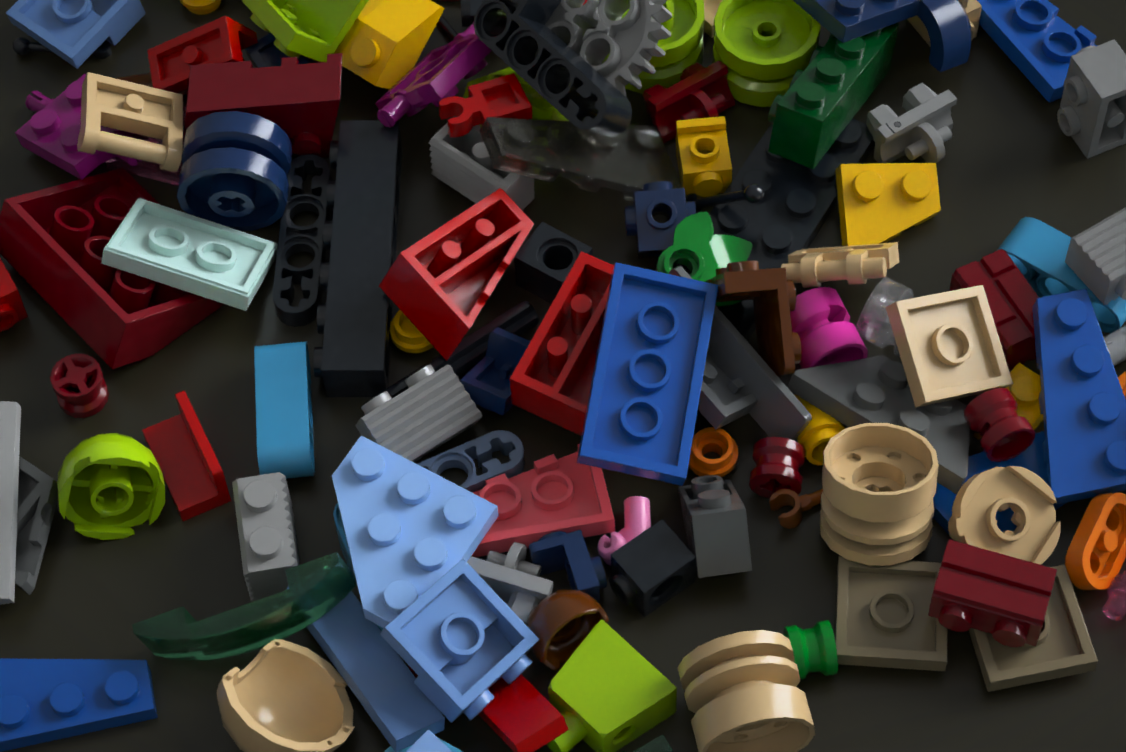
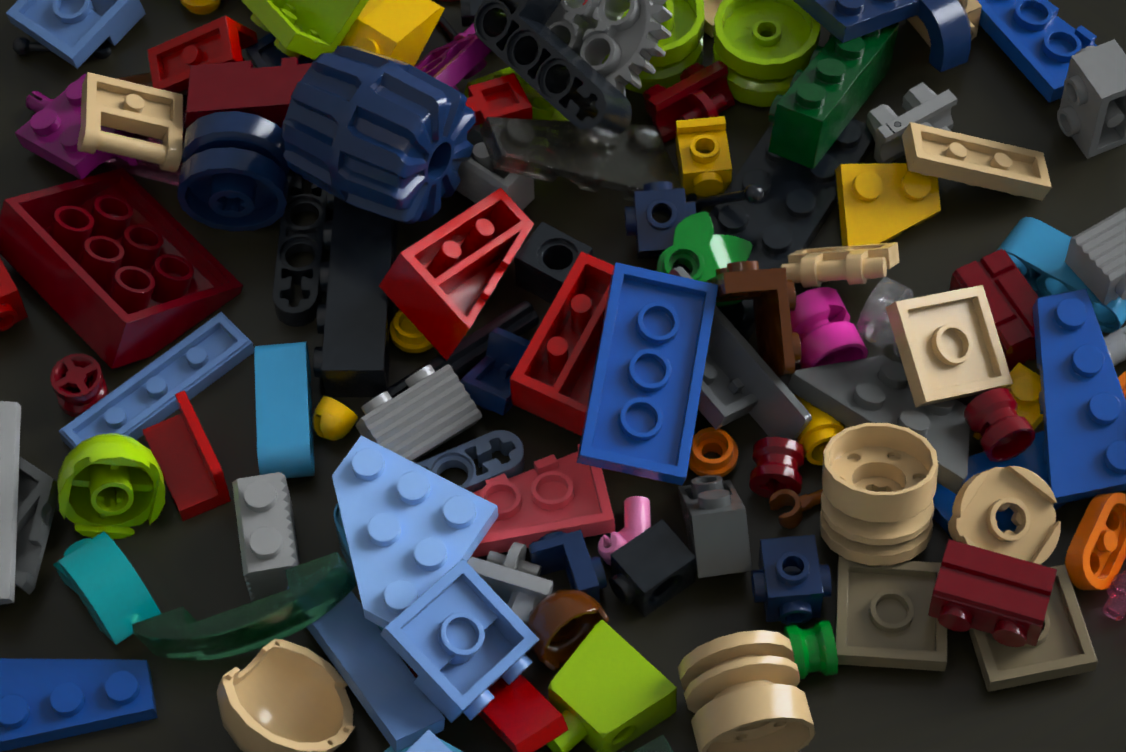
light aqua tile [101,198,278,311] -> none
none -> teal brick [53,531,162,645]
none -> medium blue tile [59,312,254,450]
none -> dark blue wheel [281,46,476,224]
none -> yellow hinge [312,396,358,441]
none -> dark blue brick [751,535,832,625]
none -> tan plate [902,122,1052,201]

